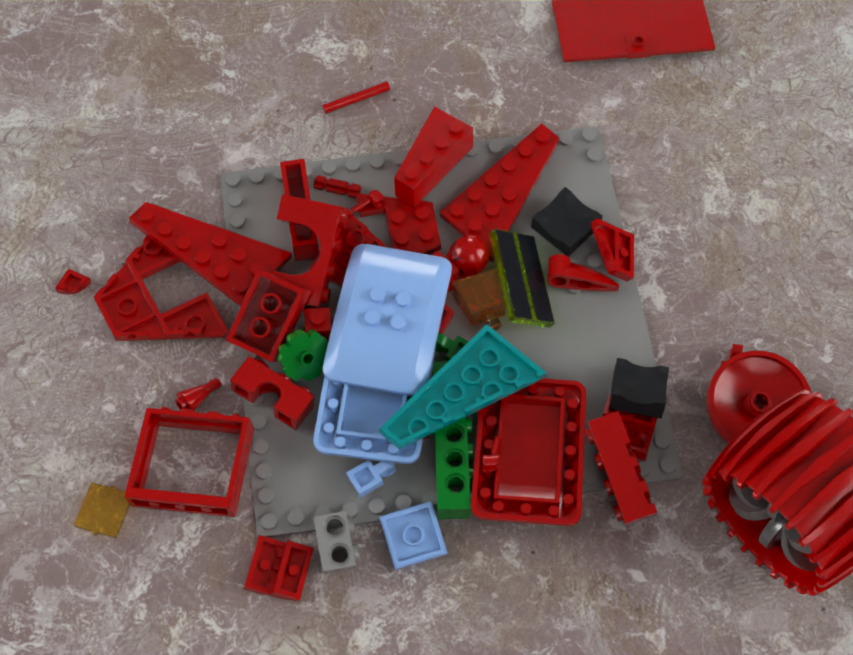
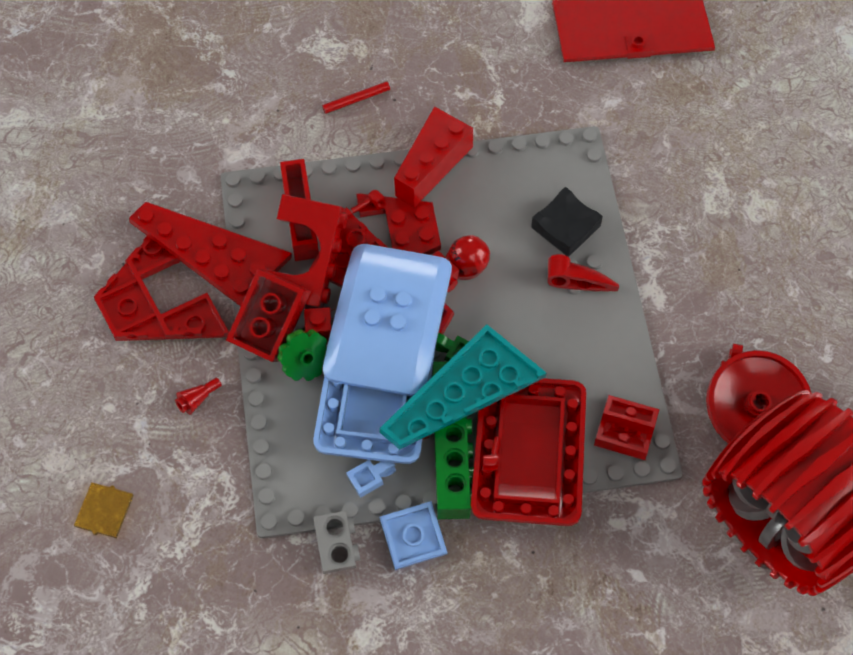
red tile [55,268,91,295] -> none
red window [124,406,255,517] -> none
red arch [230,356,314,431] -> none
red slope [243,535,314,601] -> none
red axle [314,175,361,198] -> none
red wing [440,123,559,262] -> none
clear orange torso [452,268,506,331] -> none
black tile [490,229,555,328] -> none
red wedge [585,411,657,526] -> none
red wing [591,218,634,281] -> none
black brick [609,358,669,419] -> none

